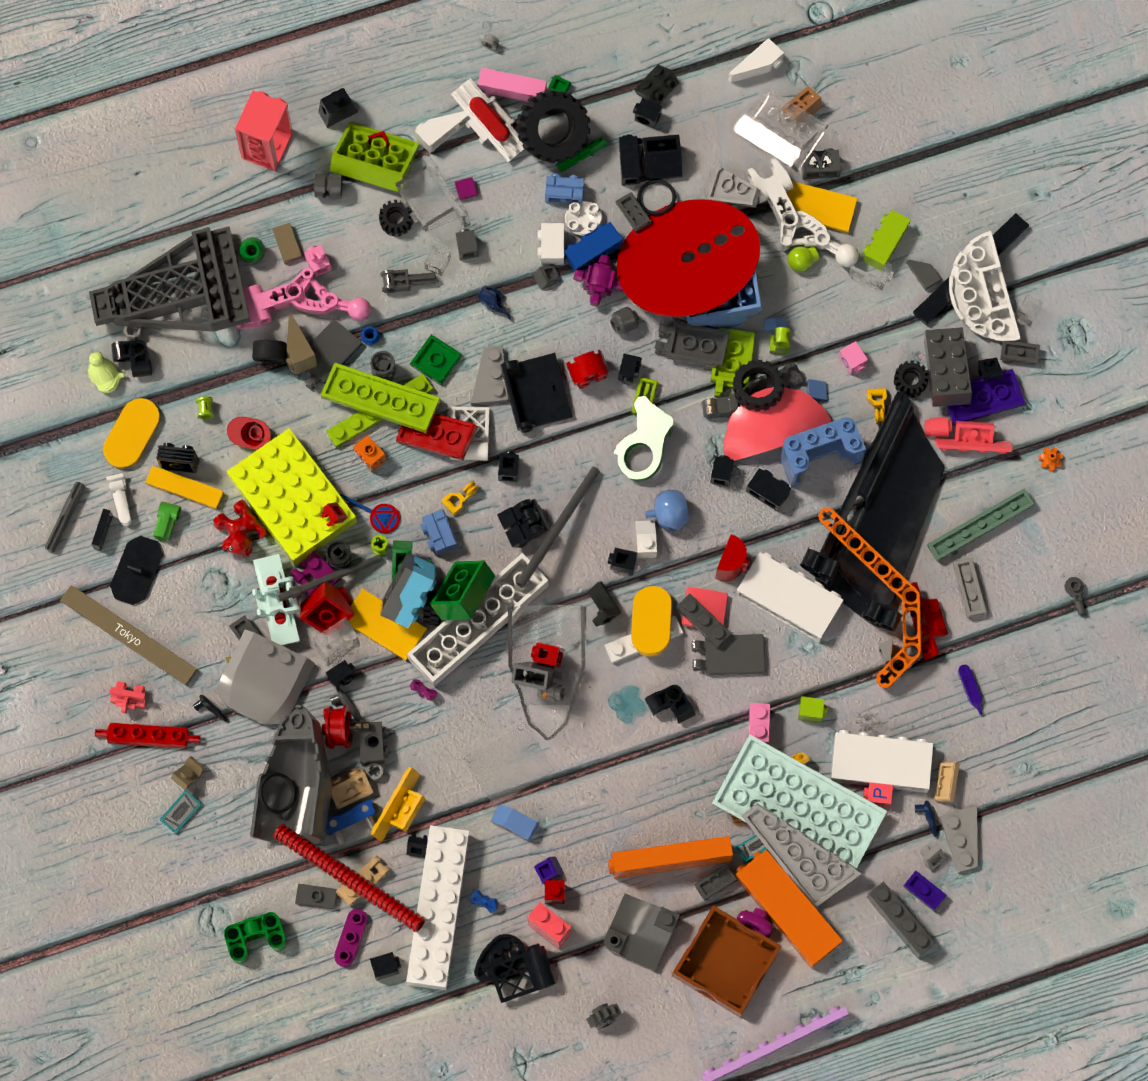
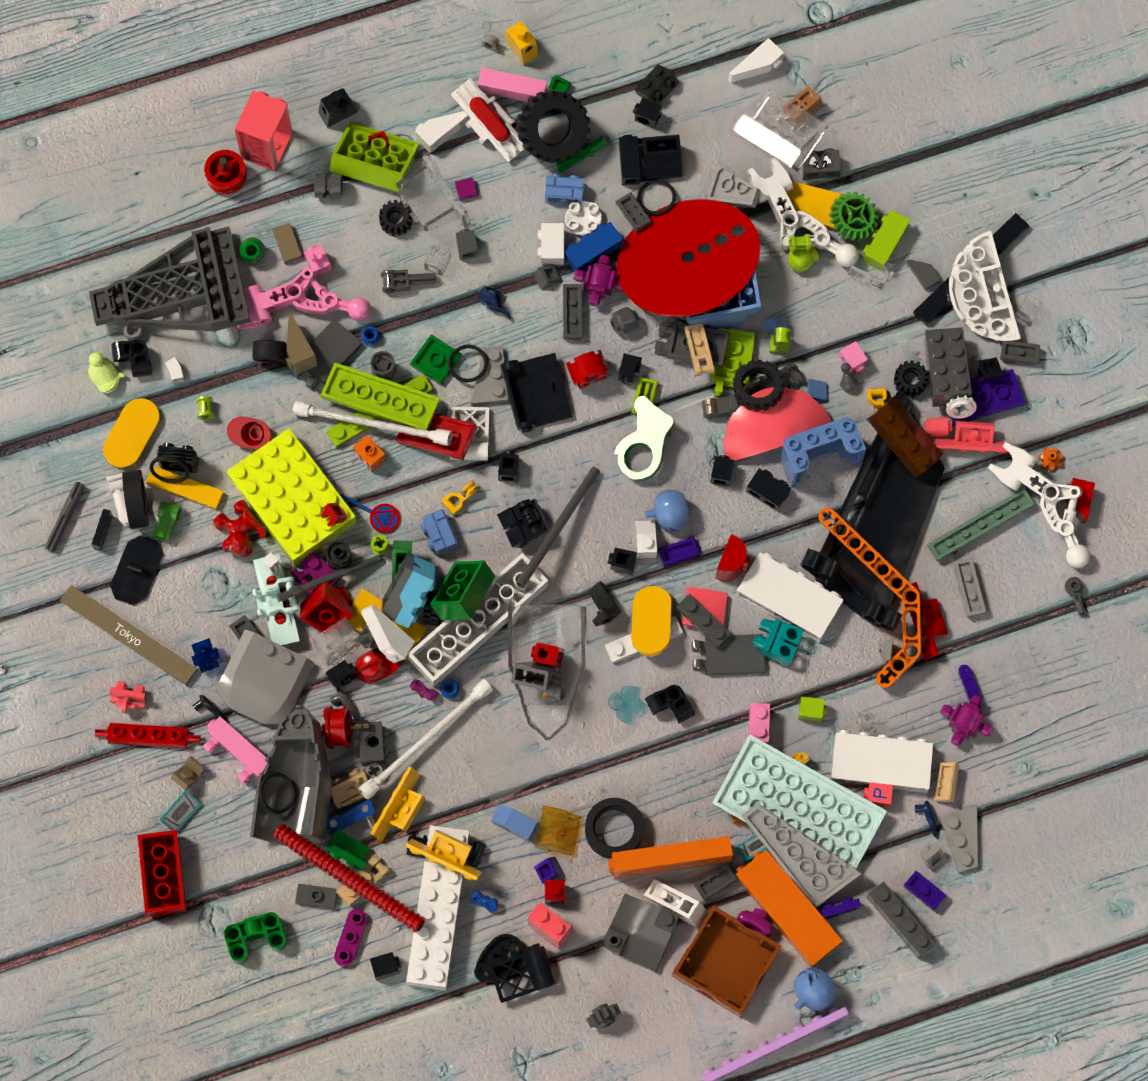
none -> black tyre [122,469,149,529]
none -> red brick [137,830,187,917]
none -> black tyre [149,456,190,483]
none -> white piece [165,357,184,384]
none -> clear blue brick [191,638,221,673]
none -> bright pink brick [203,716,267,784]
none -> red wheel [204,150,247,195]
none -> white piece [262,552,282,576]
none -> white hose [293,400,452,446]
none -> green bracket [326,829,369,870]
none -> red piece [355,648,400,683]
none -> dark grey gear [358,625,378,649]
none -> white hose [358,679,493,800]
none -> white slope [361,605,415,663]
none -> yellow bracket [406,830,482,881]
none -> blue plate [440,679,460,699]
none -> black tyre [448,344,488,383]
none -> black pin [466,841,487,868]
none -> yellow torso [504,21,539,65]
none -> clear yellow slope [535,805,582,855]
none -> dark grey plate [563,284,582,340]
none -> black tyre [585,798,644,859]
none -> white slope [644,879,708,928]
none -> dark purple tile [658,537,700,568]
none -> tan plate [684,323,714,376]
none -> teal hips [752,618,804,668]
none -> lime bush [788,234,811,252]
none -> medium blue piece [793,967,836,1011]
none -> dark purple plate [820,897,861,920]
none -> bright green gear [829,191,879,242]
none -> dark grey piece [840,363,858,390]
none -> reddish brown slope [866,396,943,478]
none -> magenta piece [940,695,993,747]
none -> white gear [946,395,977,419]
none -> white piece [988,442,1090,568]
none -> red slope [1066,478,1095,524]

